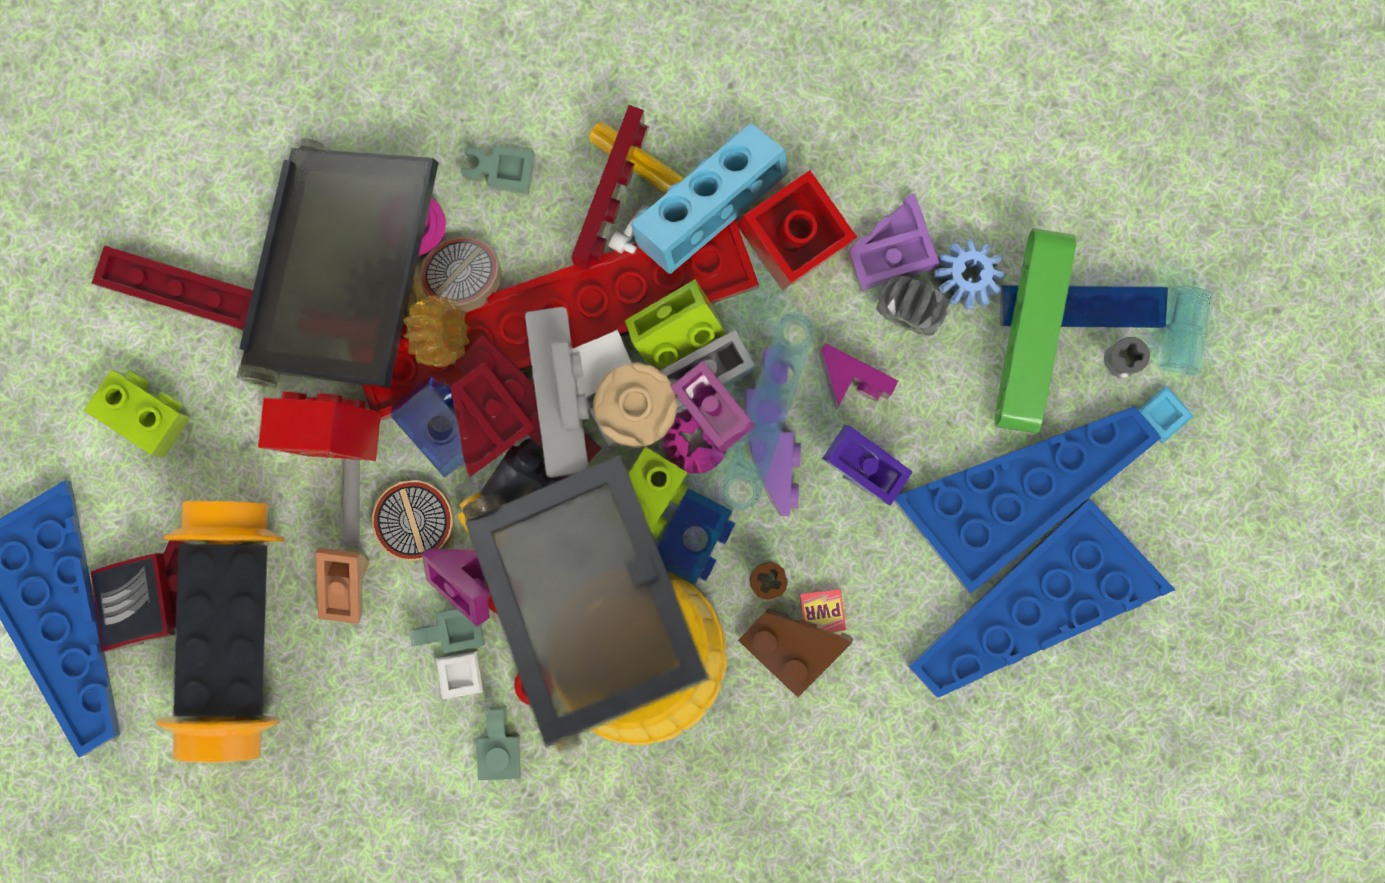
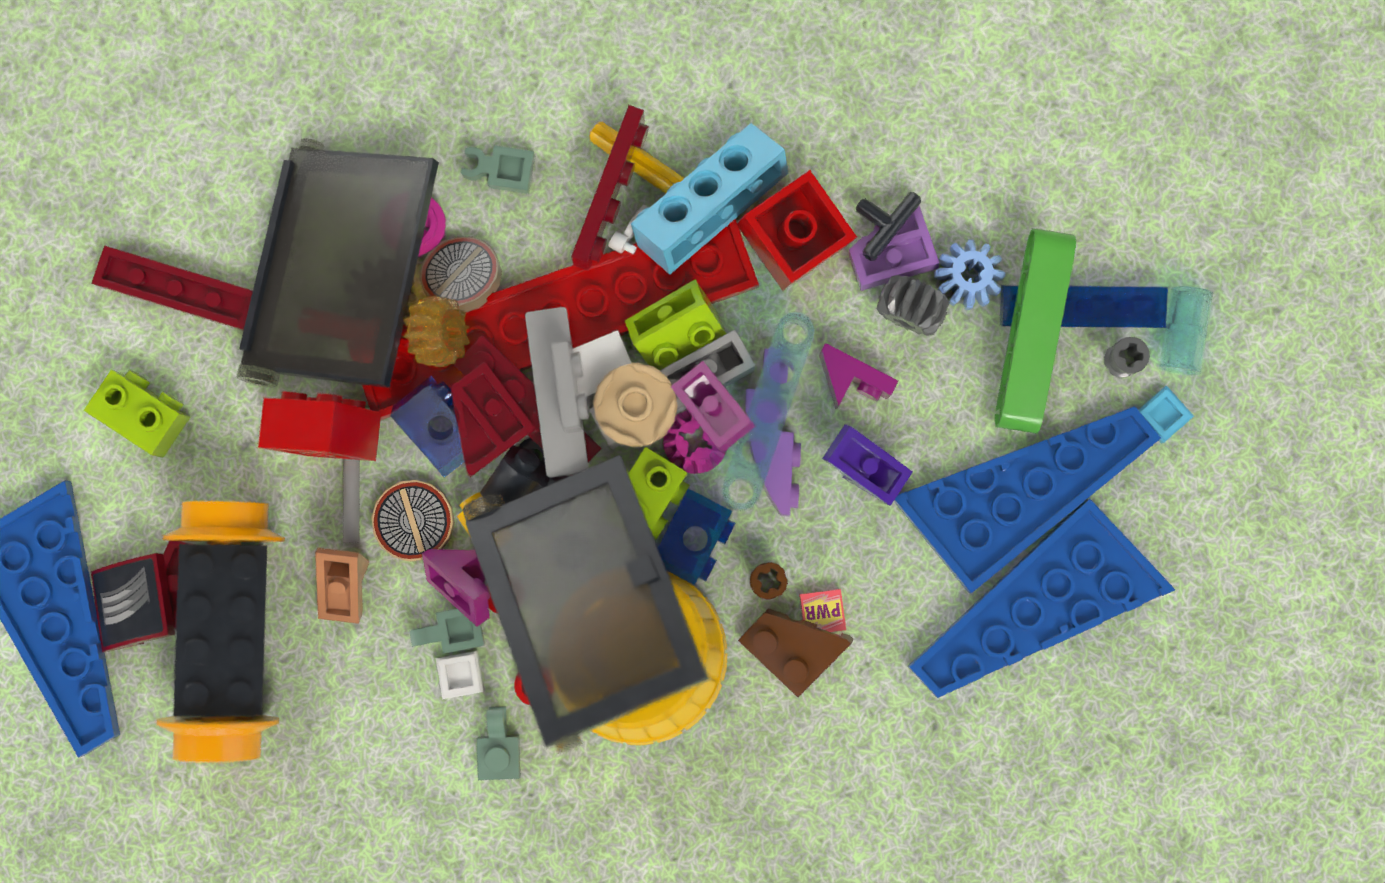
none -> black piece [856,192,922,261]

